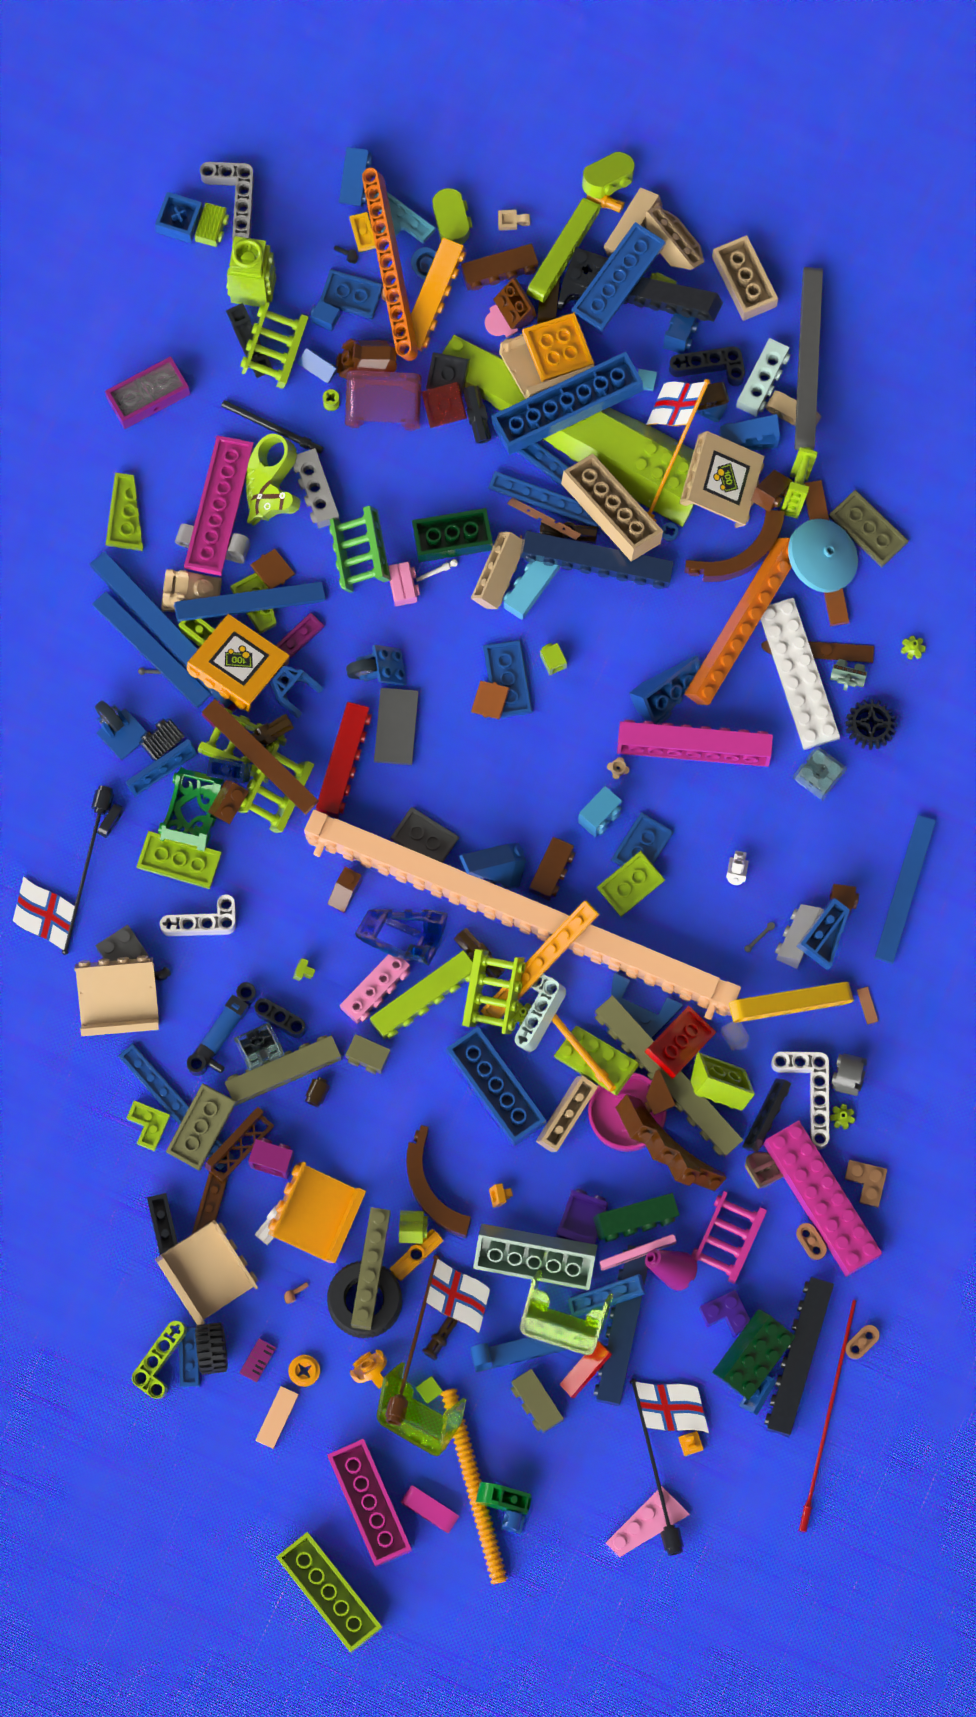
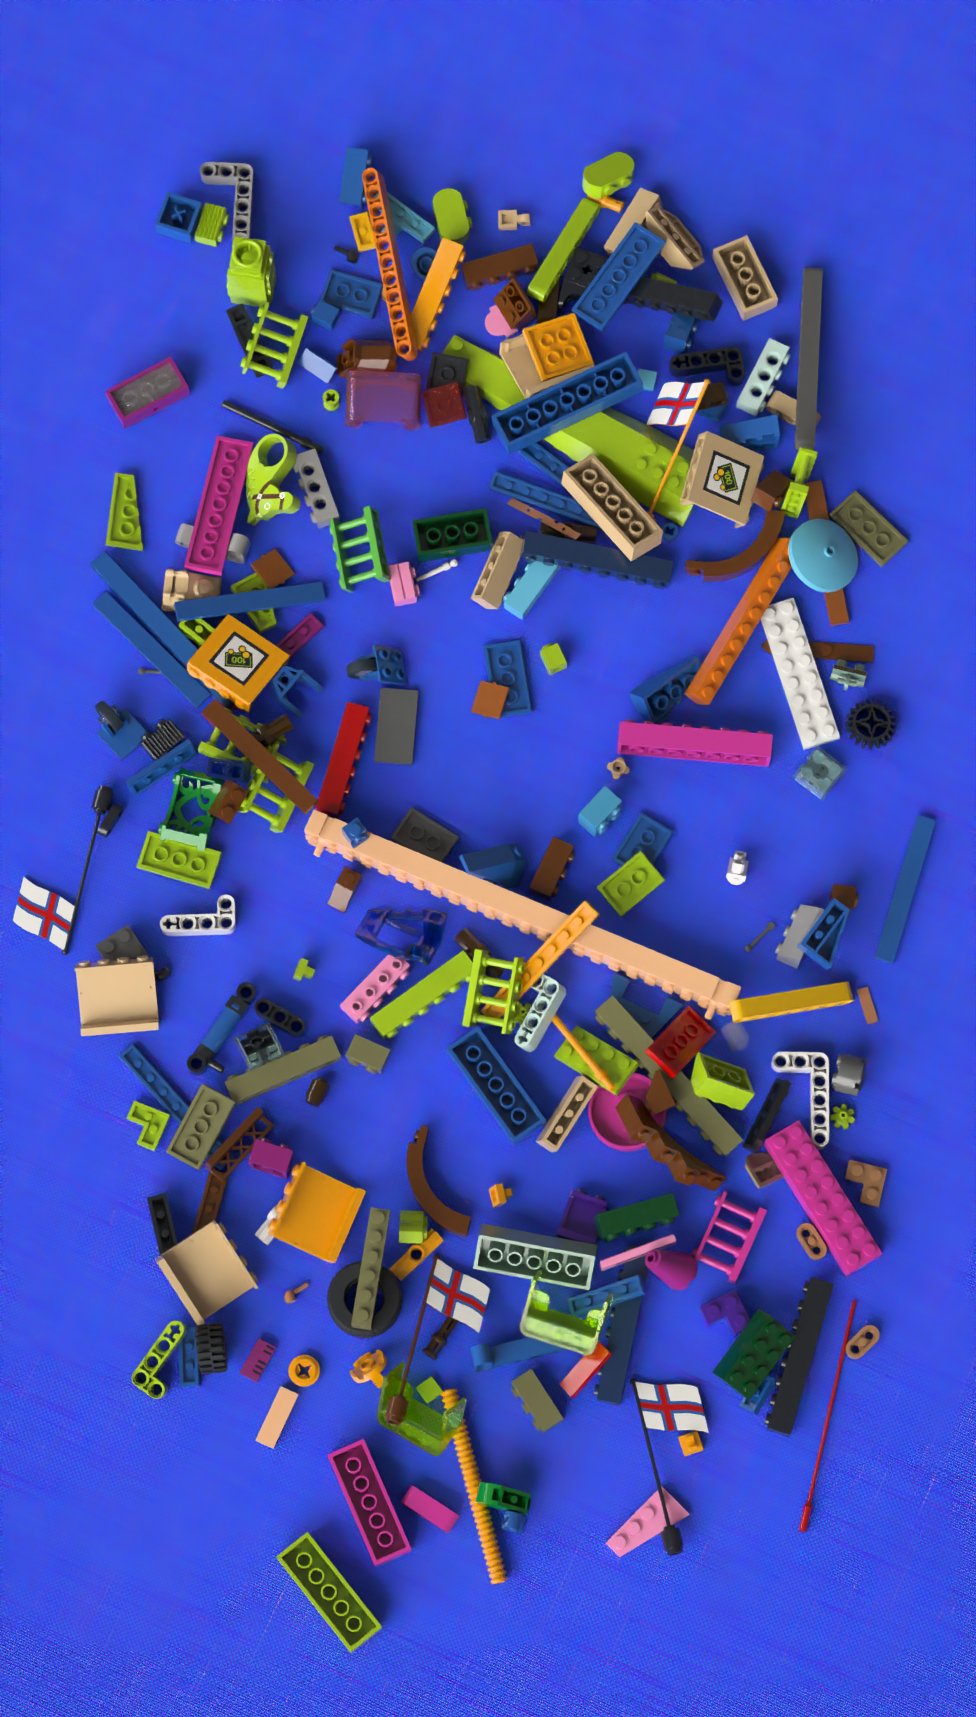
lime plant [901,636,926,660] -> none
none -> blue brick [342,817,369,849]

